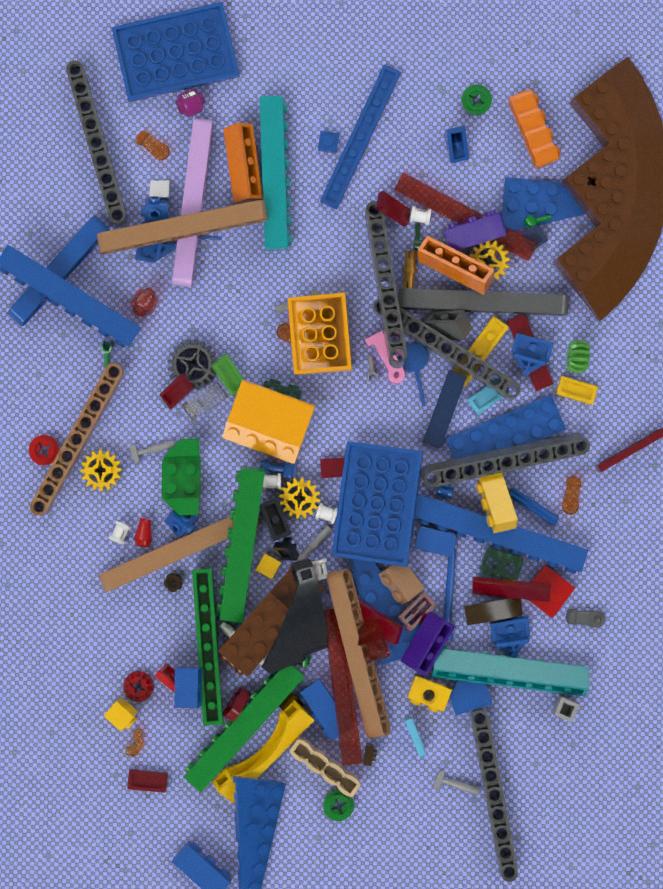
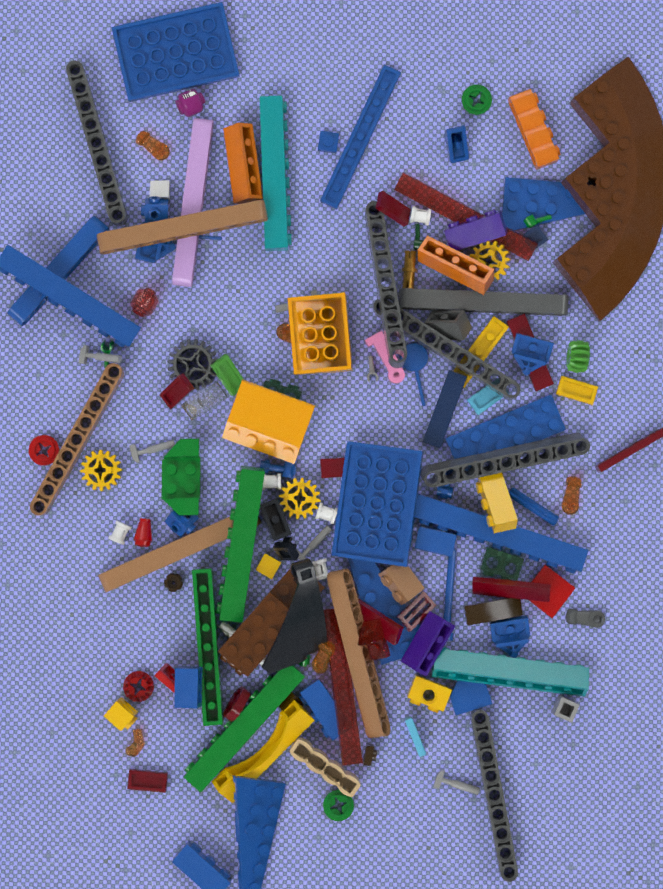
none -> light grey piece [78,345,122,364]
none -> clear orange piece [312,641,335,674]

